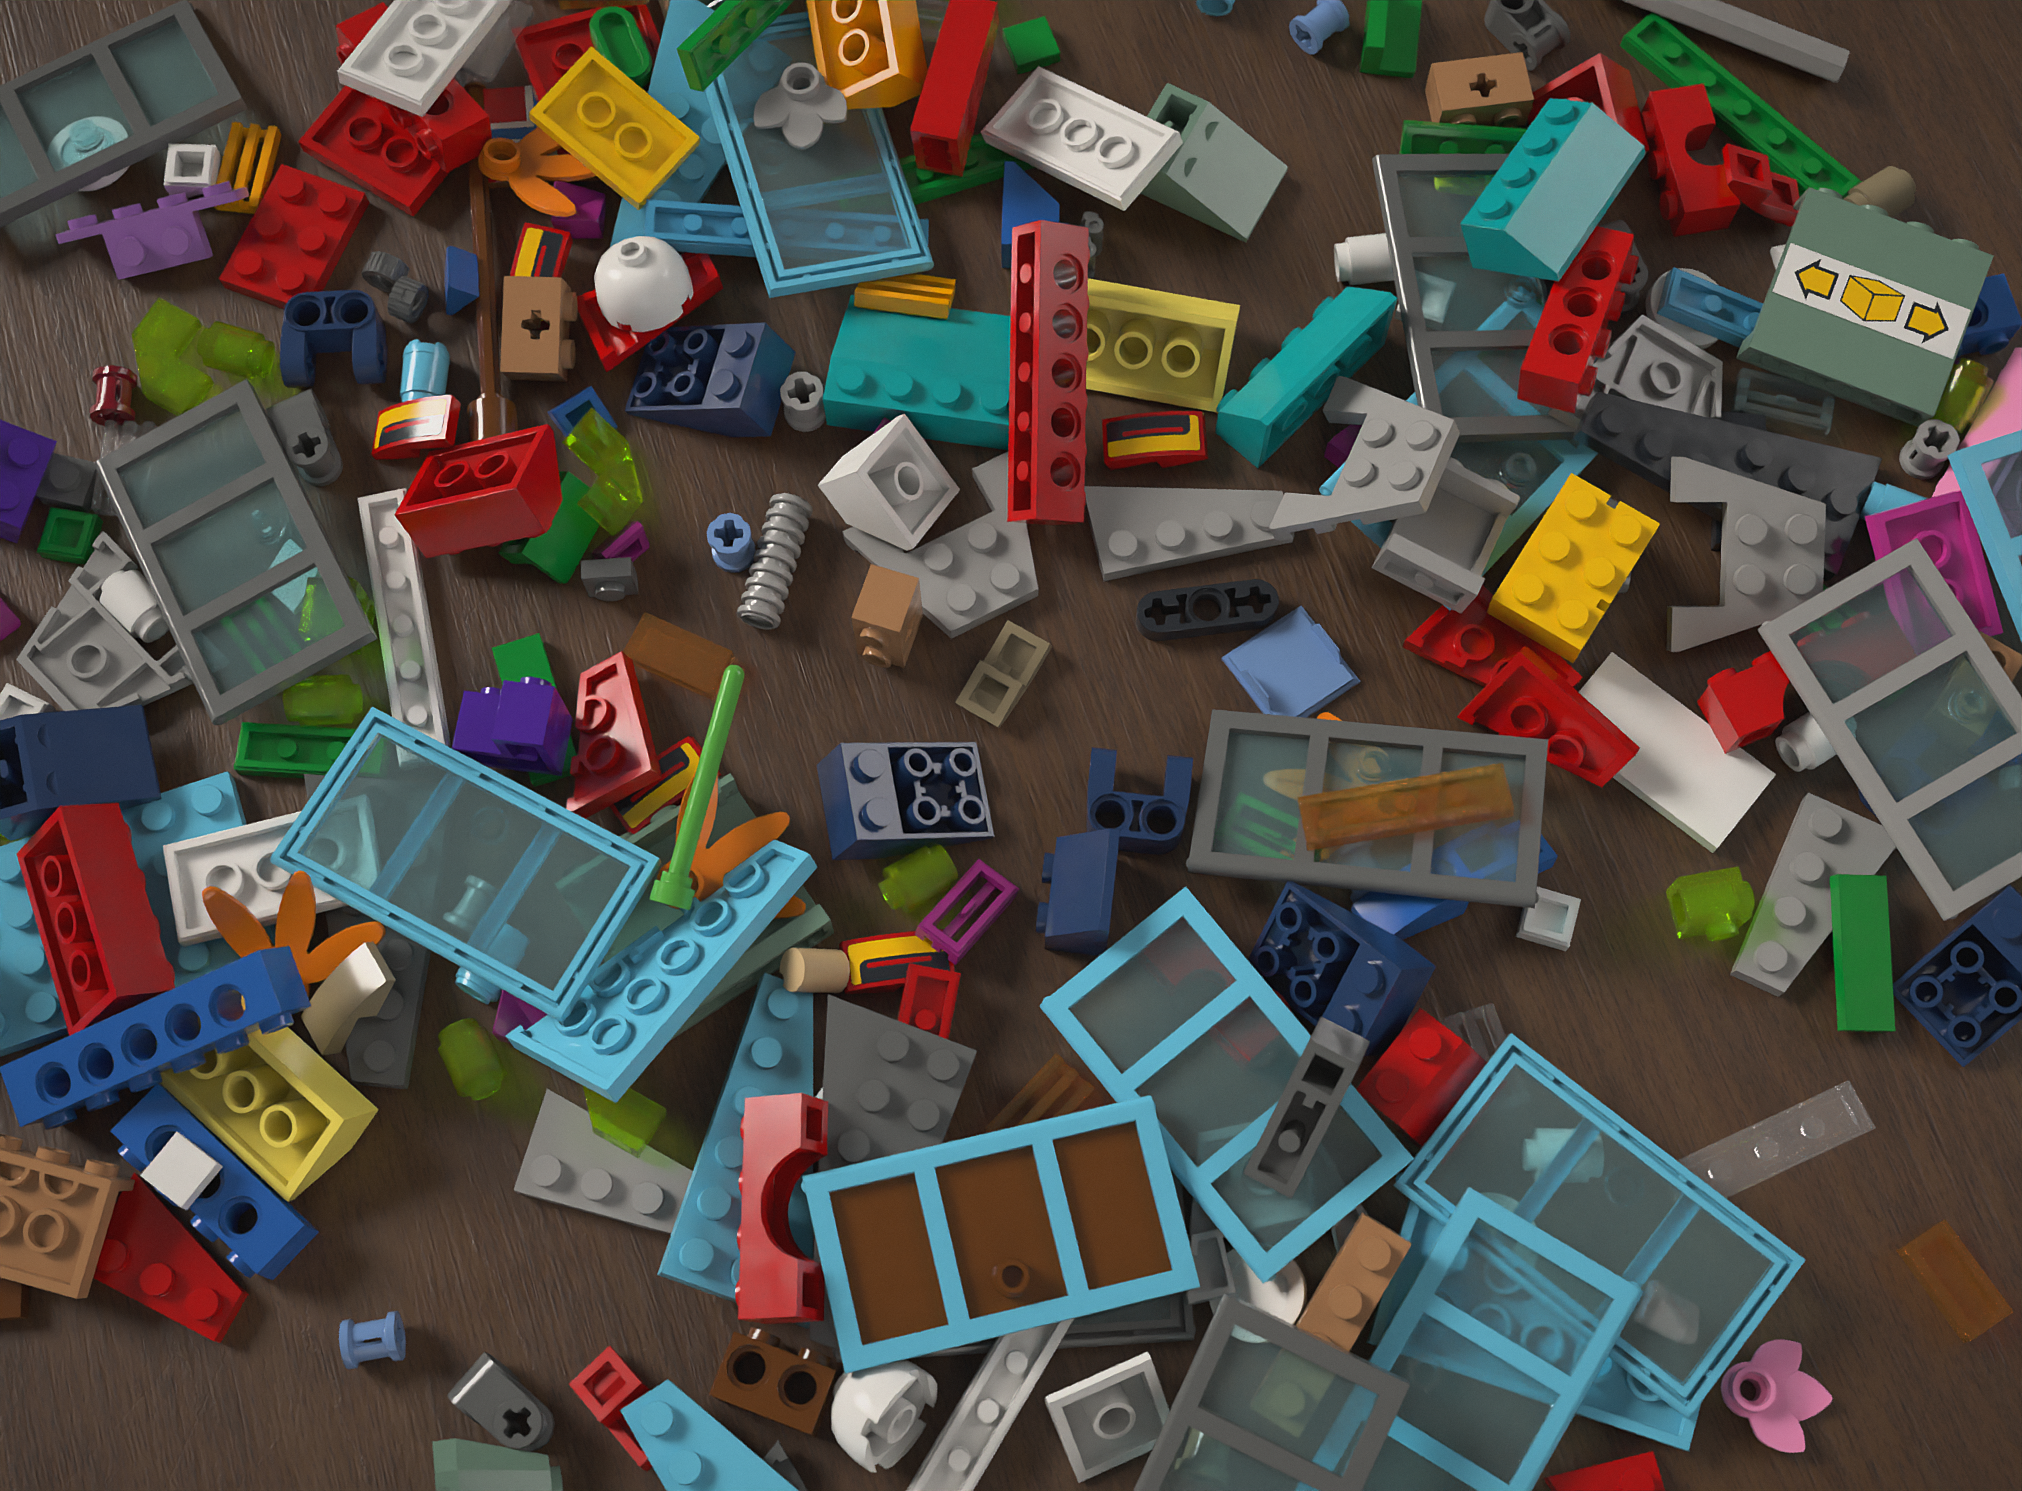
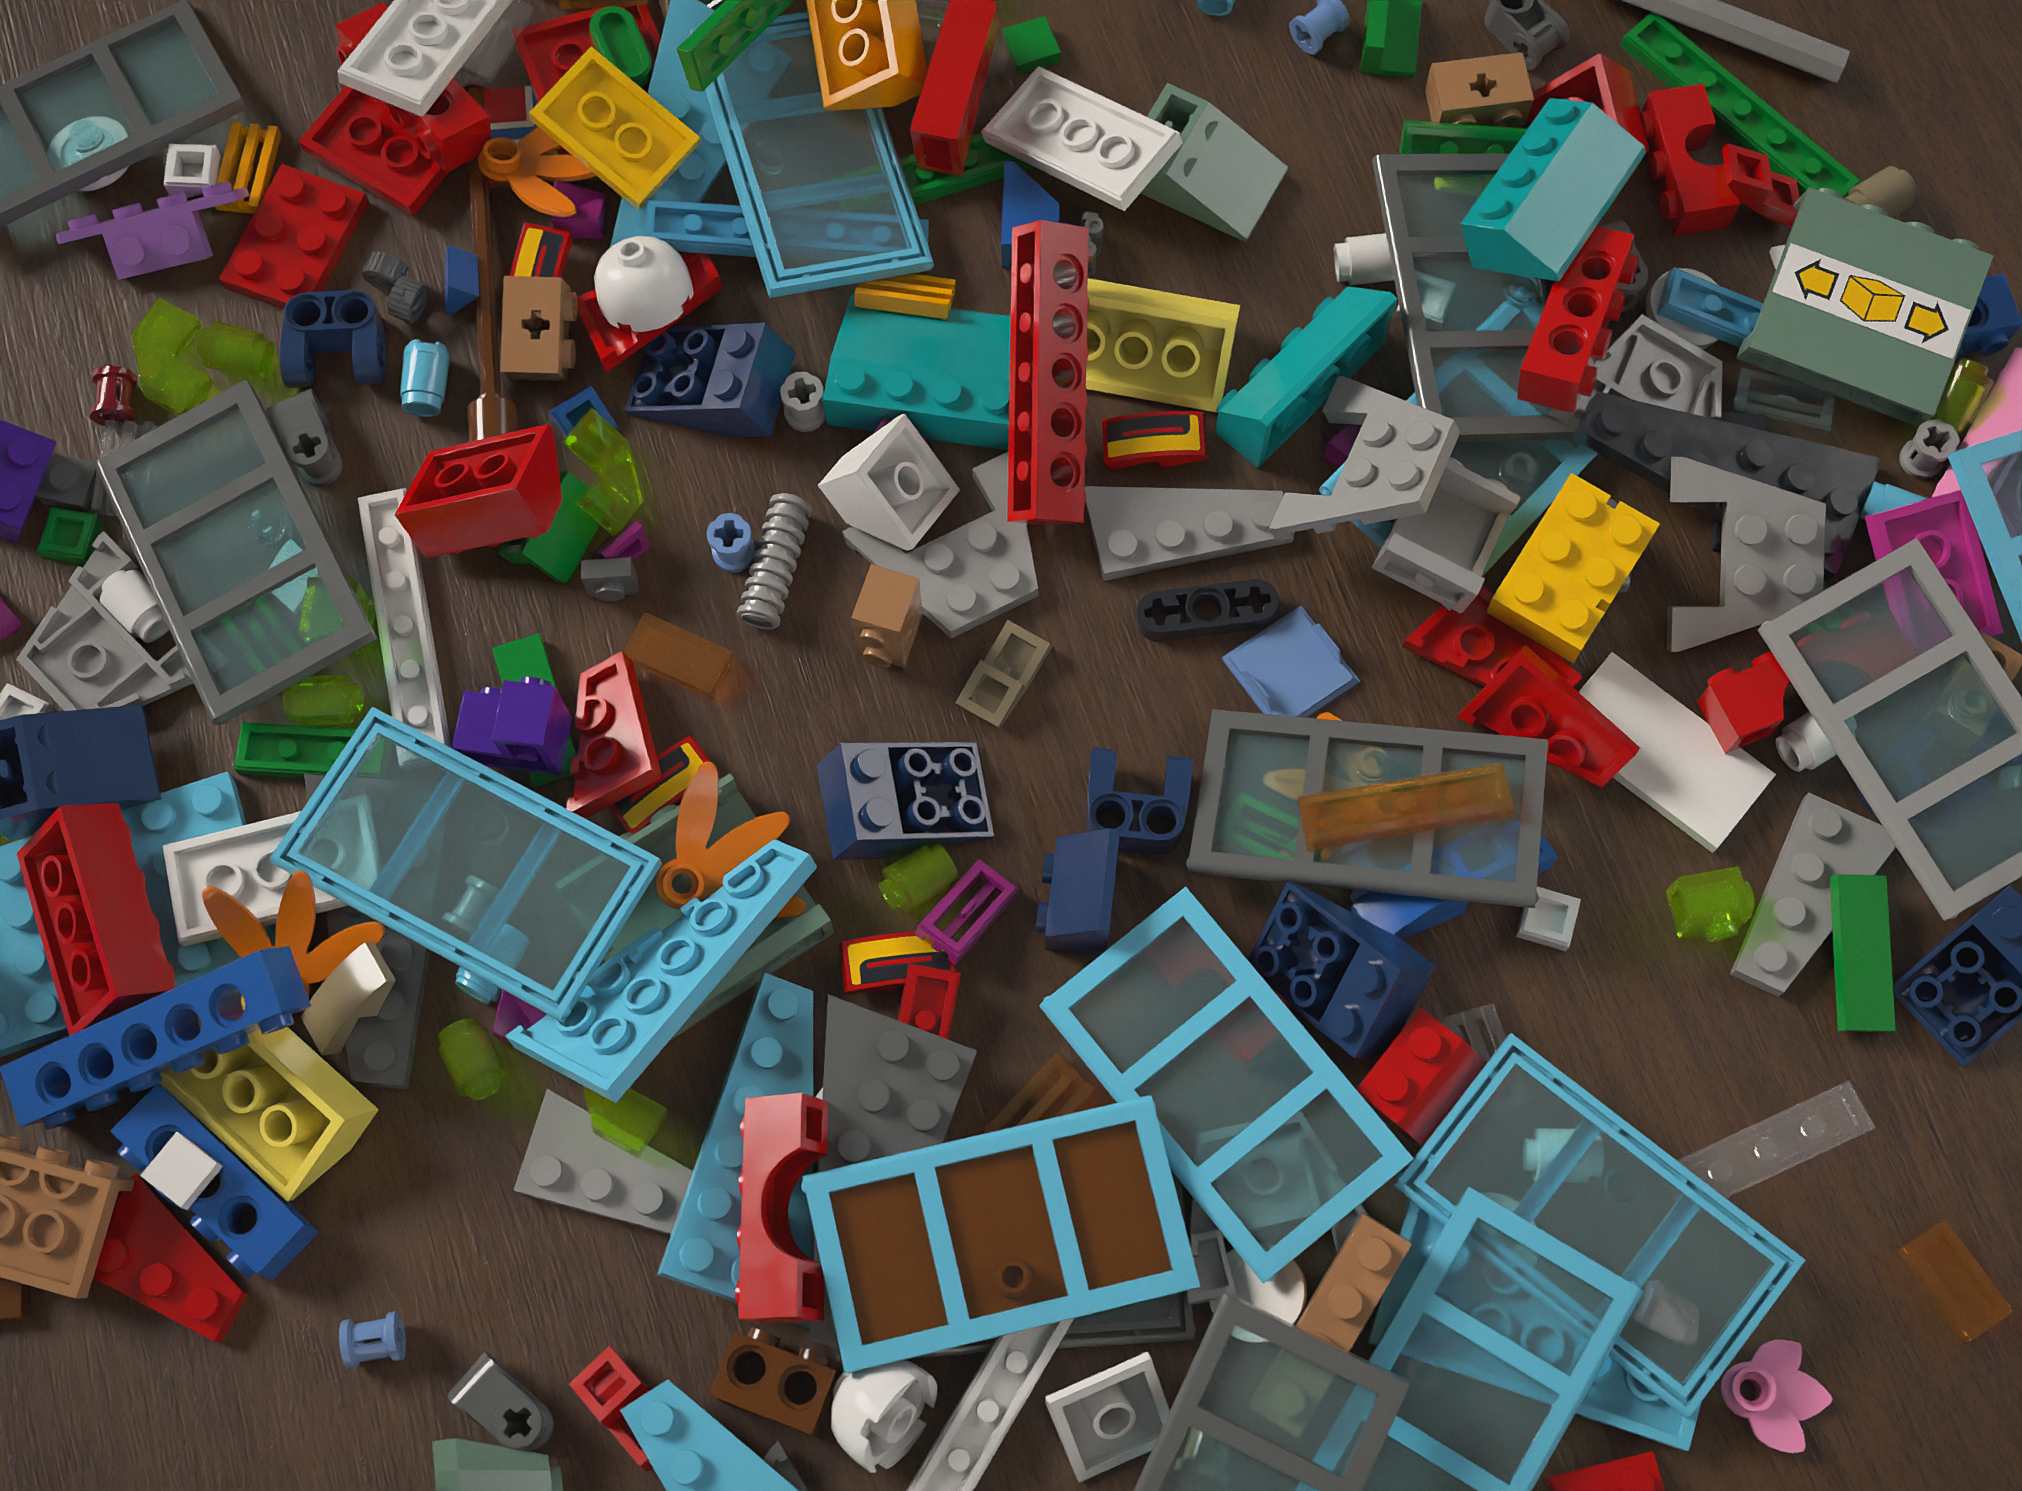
slope [371,395,461,460] -> none
bright green piece [649,665,744,911] -> none
light grey plate [753,62,847,150] -> none
tan piece [780,948,850,993] -> none
dark grey slope [1243,1017,1370,1199] -> none

